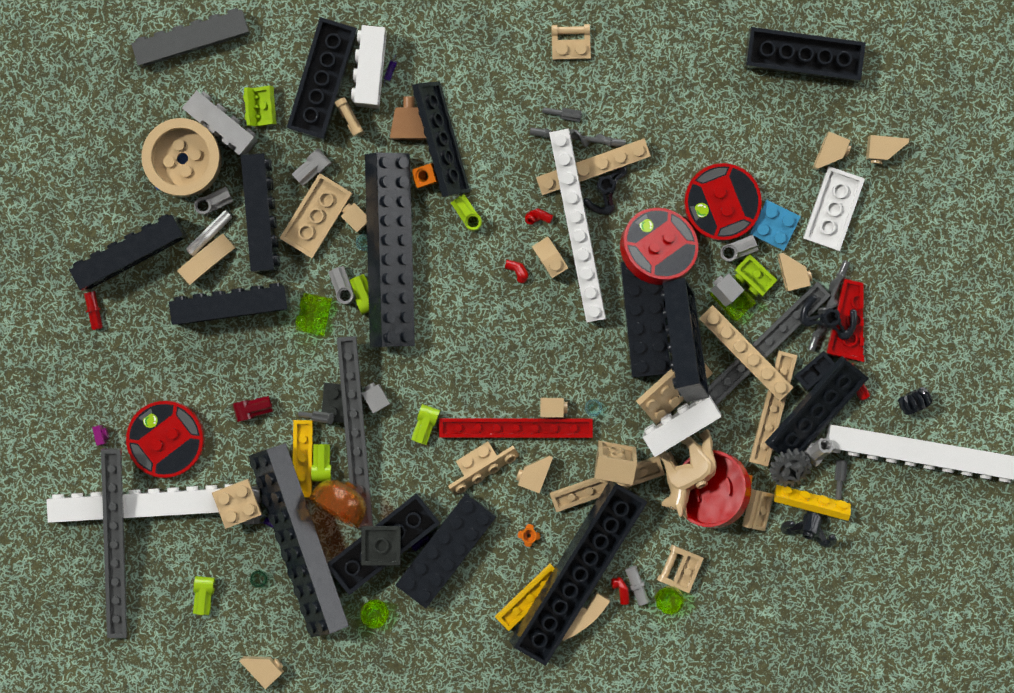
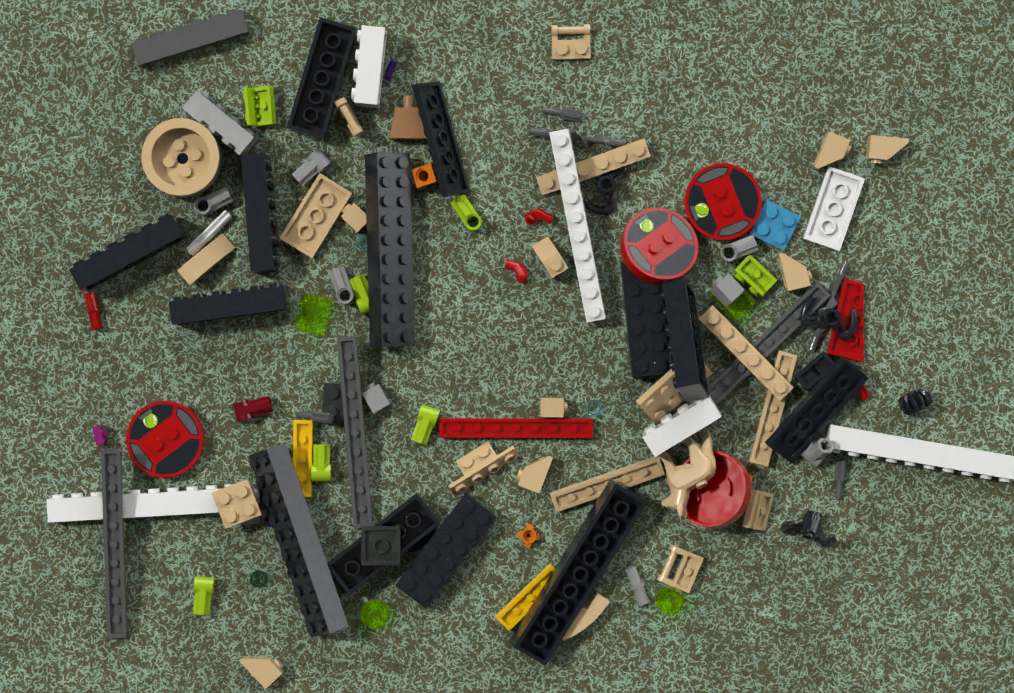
clear orange cylinder [308,479,367,529] -> none
tan slope [594,440,637,486] -> none
red arm [611,577,630,605] -> none
black brick [744,27,866,83] -> none
dark grey gear [769,448,812,487] -> none
yellow plate [774,485,851,521] -> none

